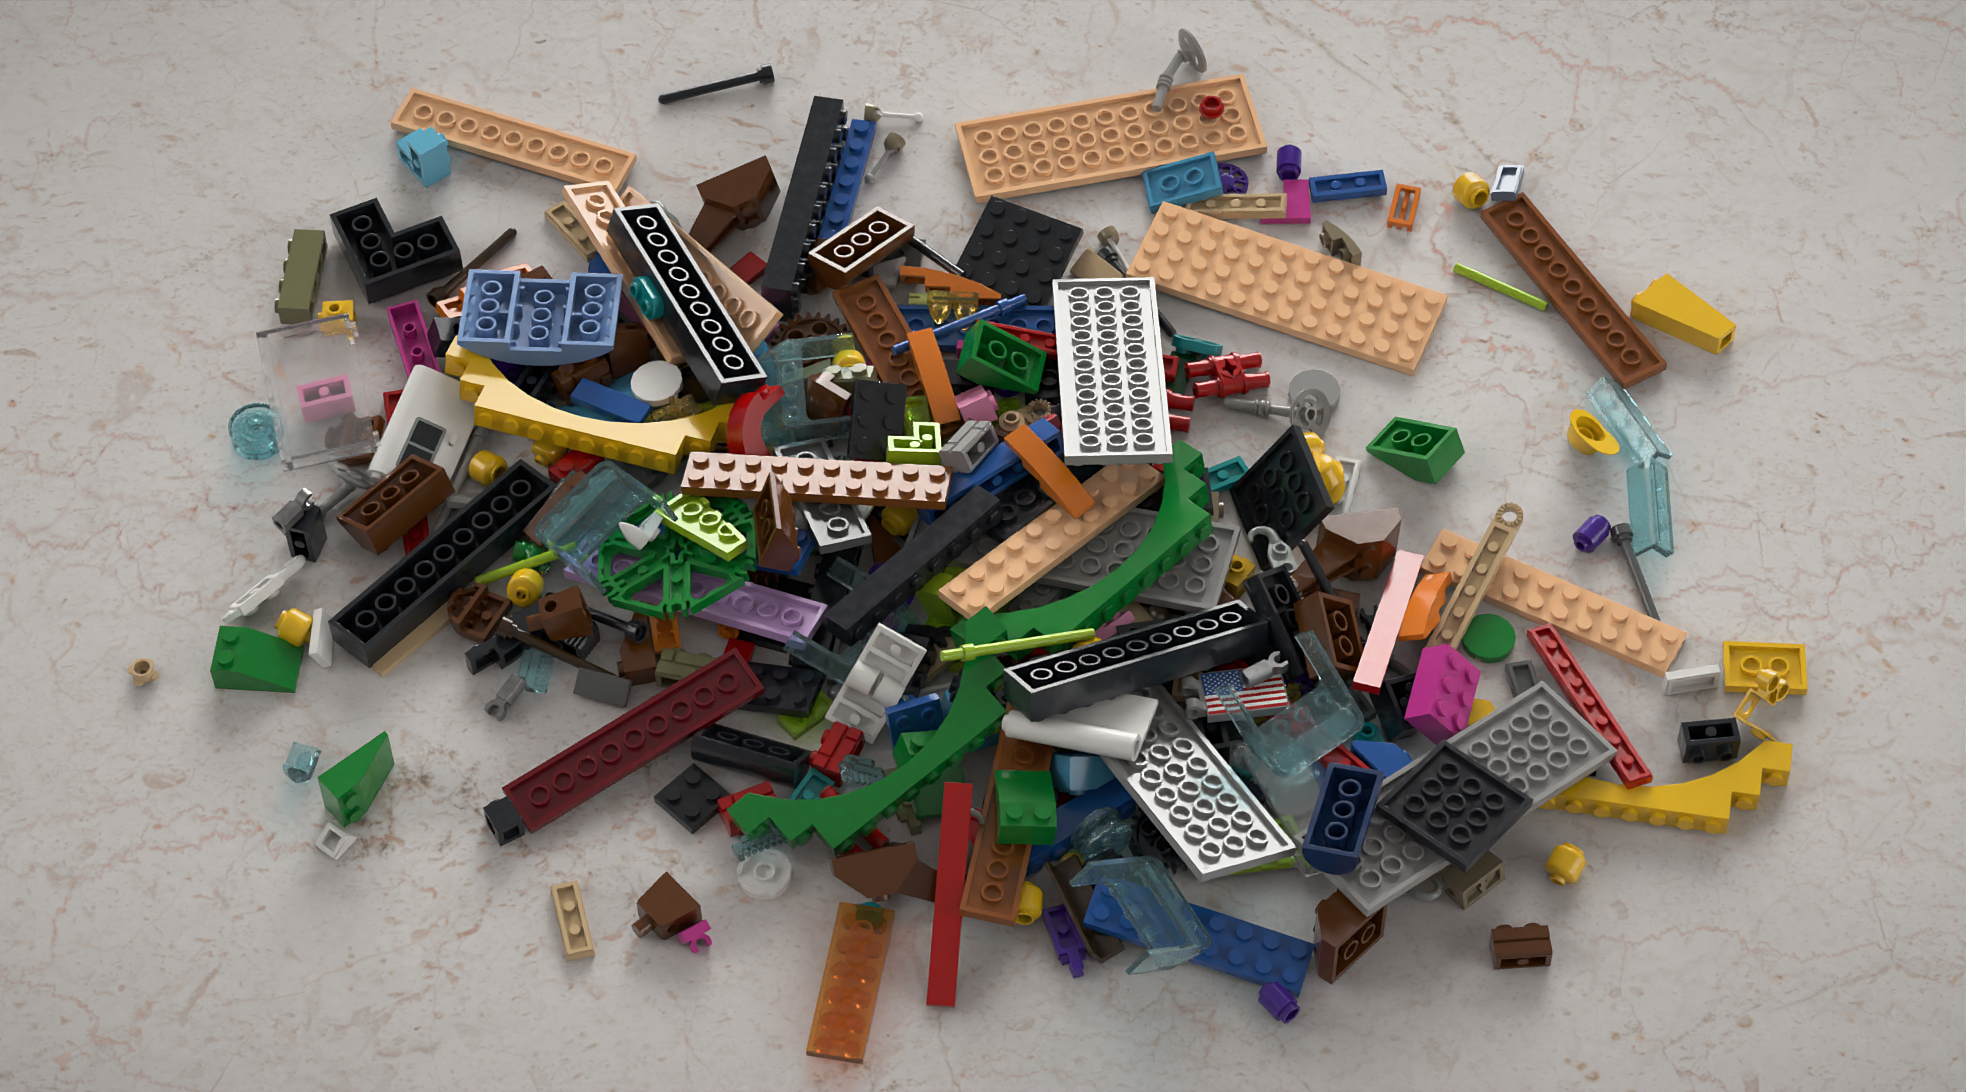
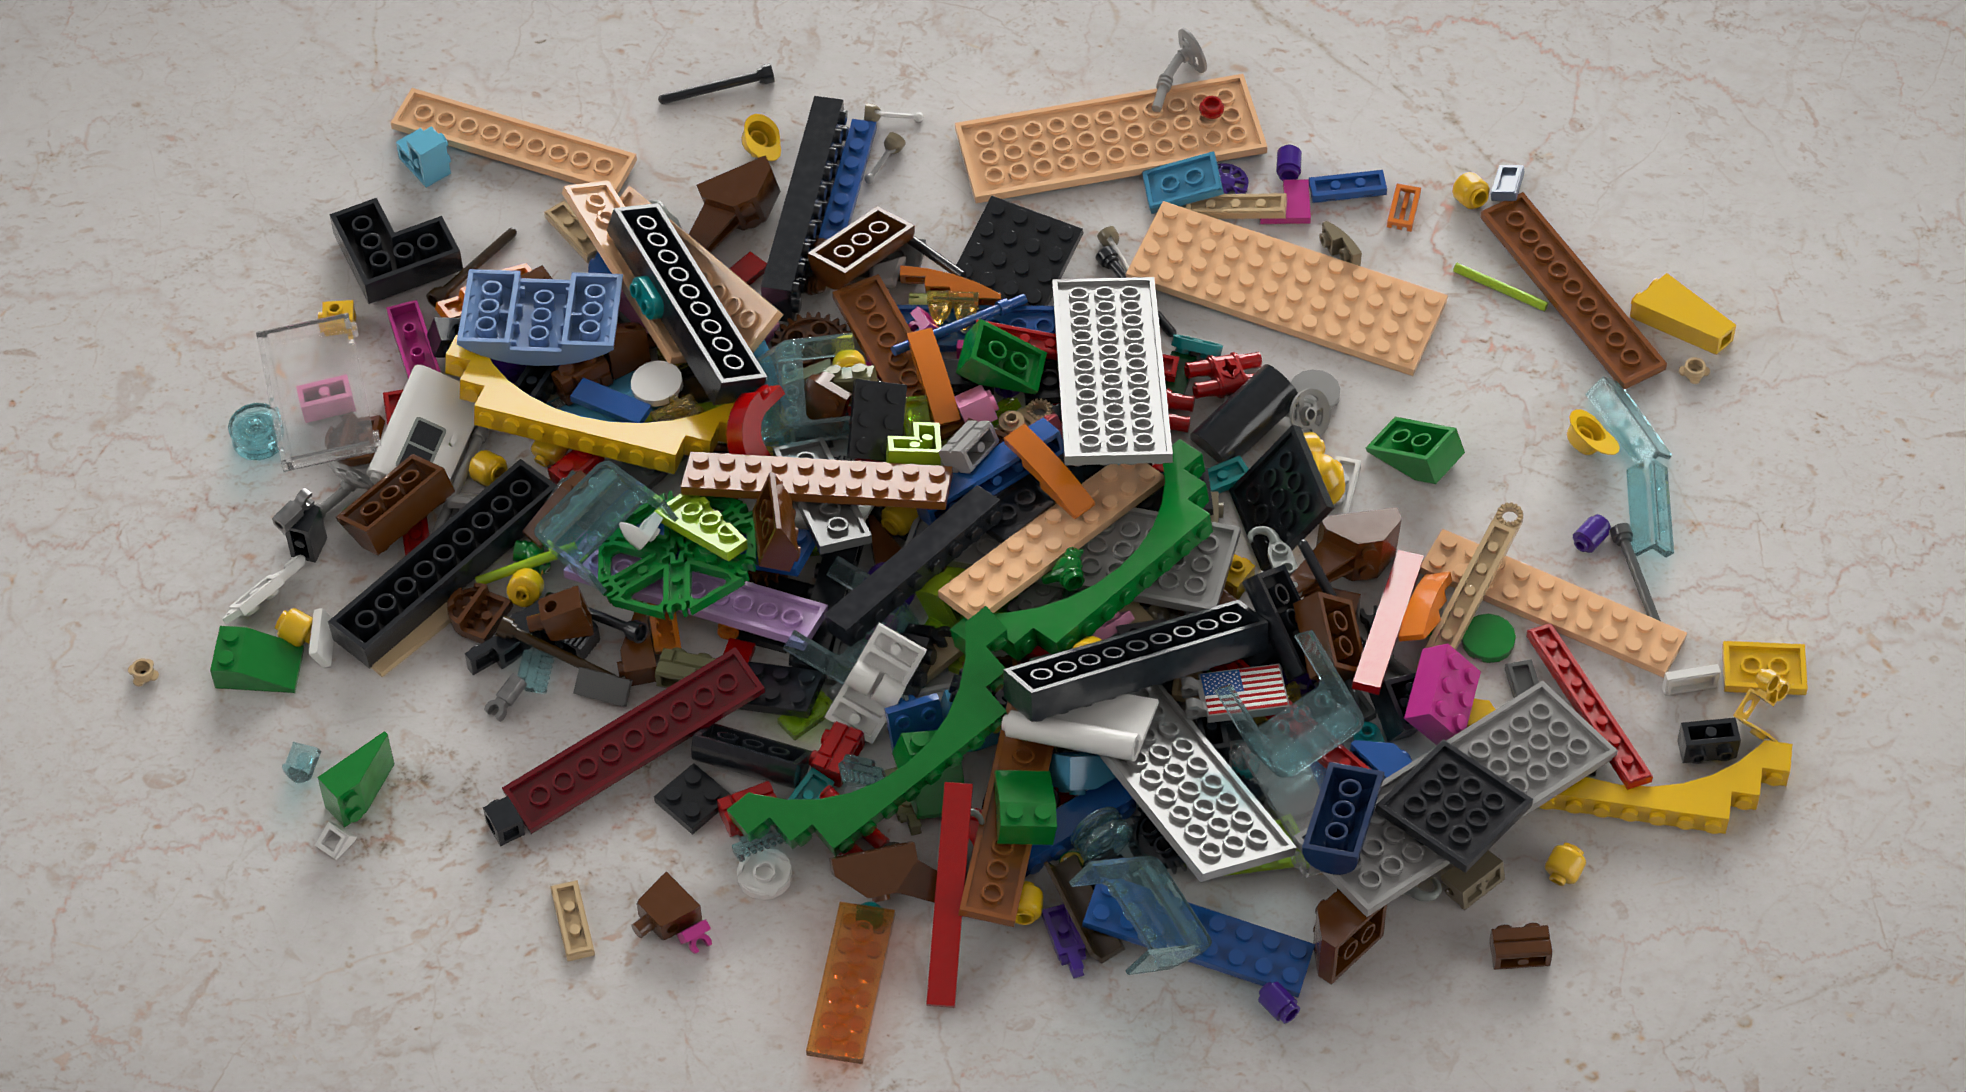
olive brick [274,229,328,325] -> none
lime bar [940,628,1095,662] -> none
tan slope [1070,248,1123,279] -> none
flat silver bar [1240,651,1289,689] -> none
none -> yellow piece [741,114,781,161]
none -> dark pink tile [908,306,939,332]
none -> green animal [1041,547,1085,591]
none -> black brick [1190,364,1298,464]
none -> tan plate [1679,357,1710,384]

